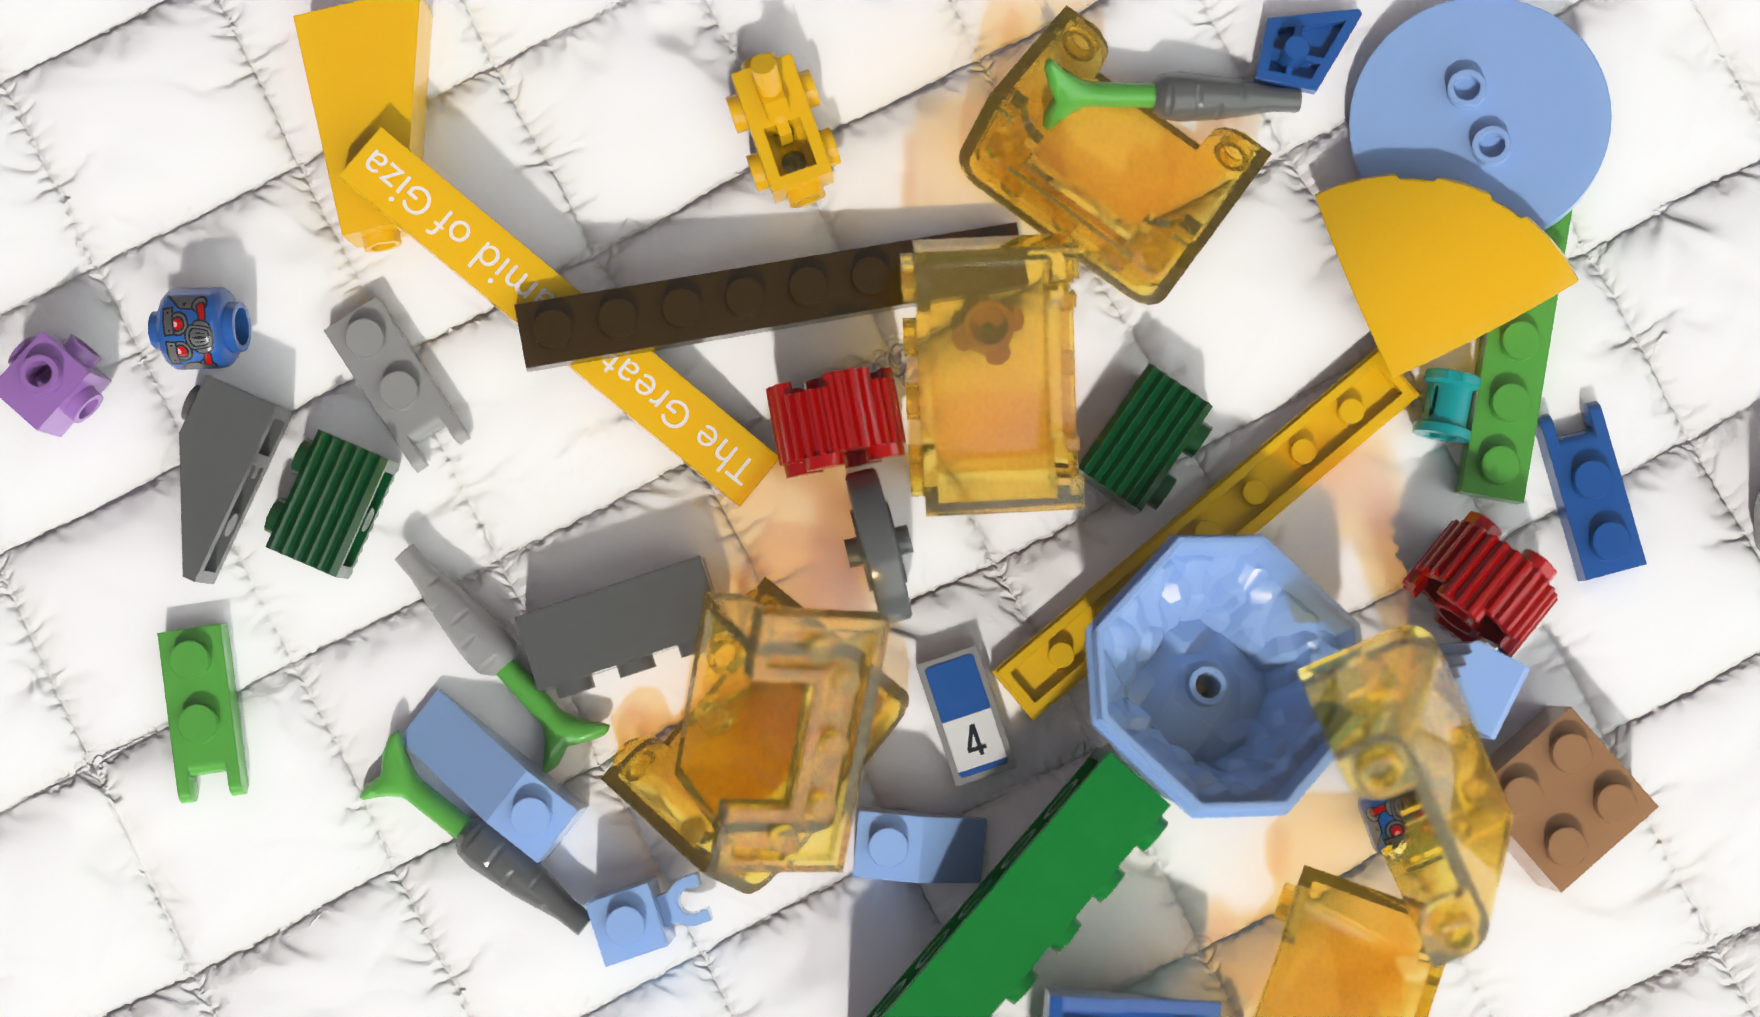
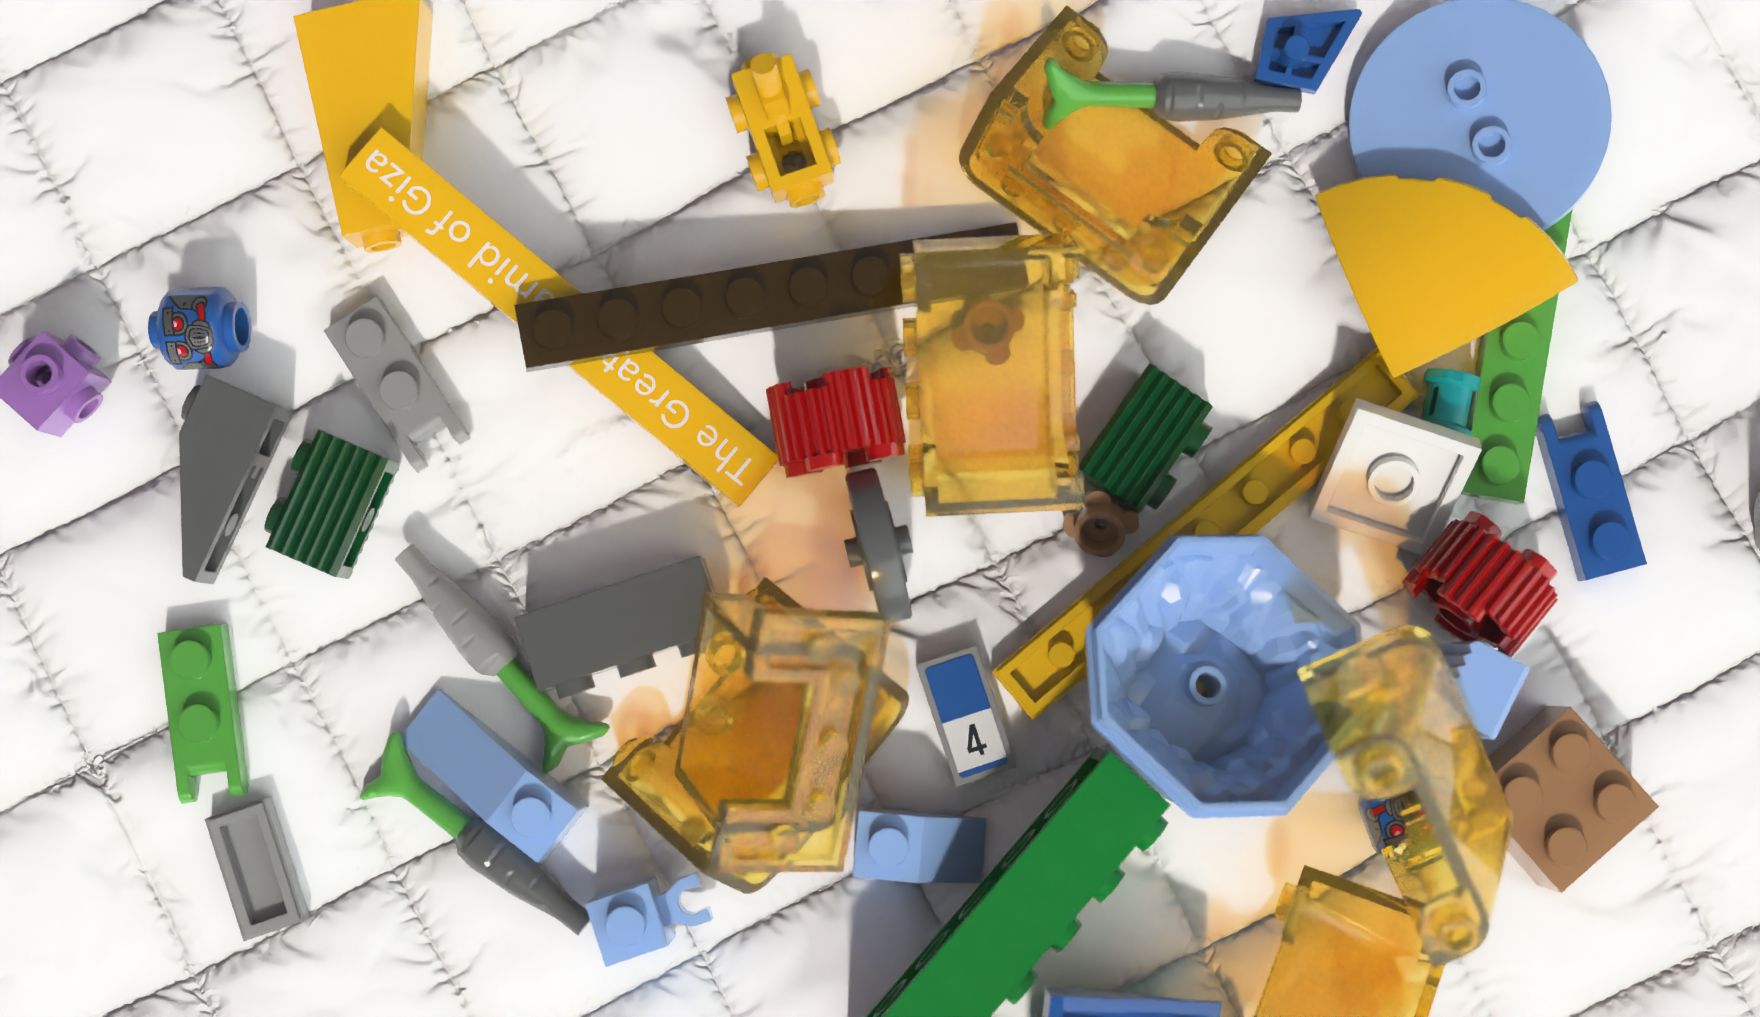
none -> light grey tile [204,797,311,942]
none -> medium nougat plate [1063,488,1139,557]
none -> white plate [1308,398,1482,555]

